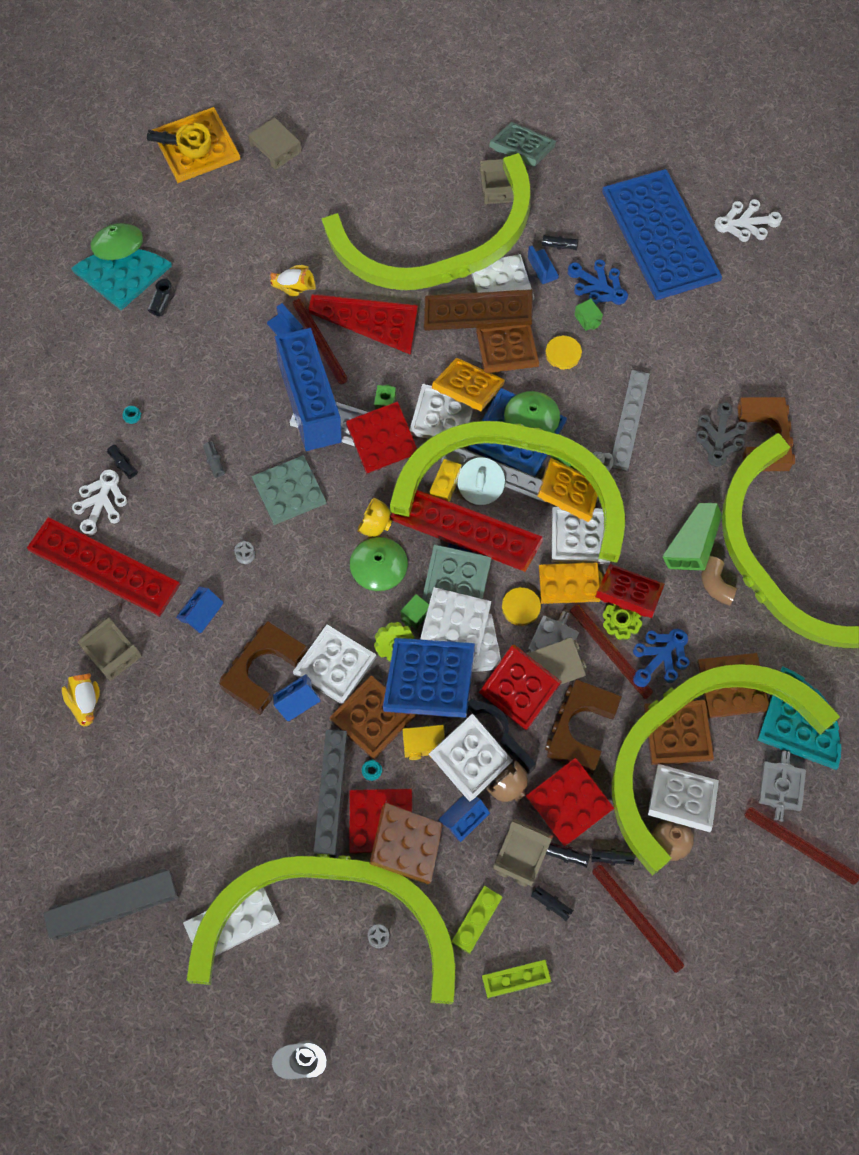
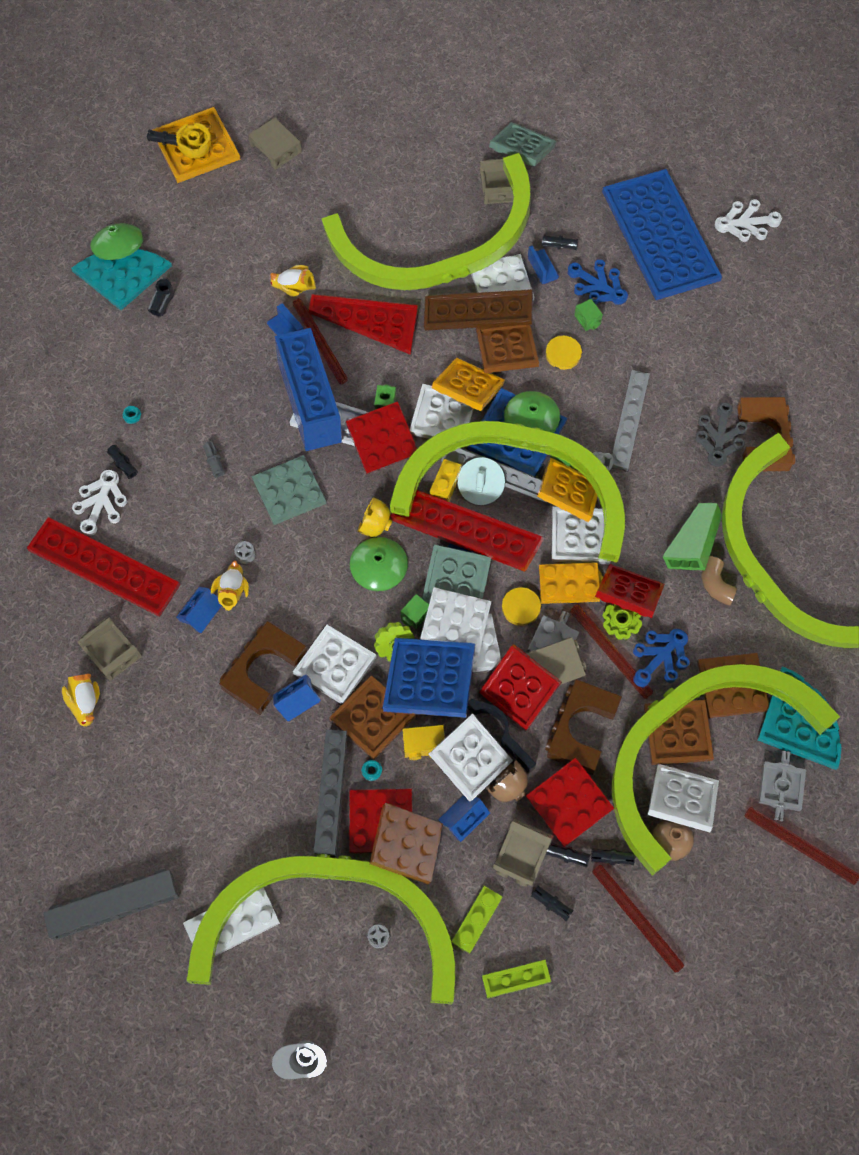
none -> animal [211,561,249,611]

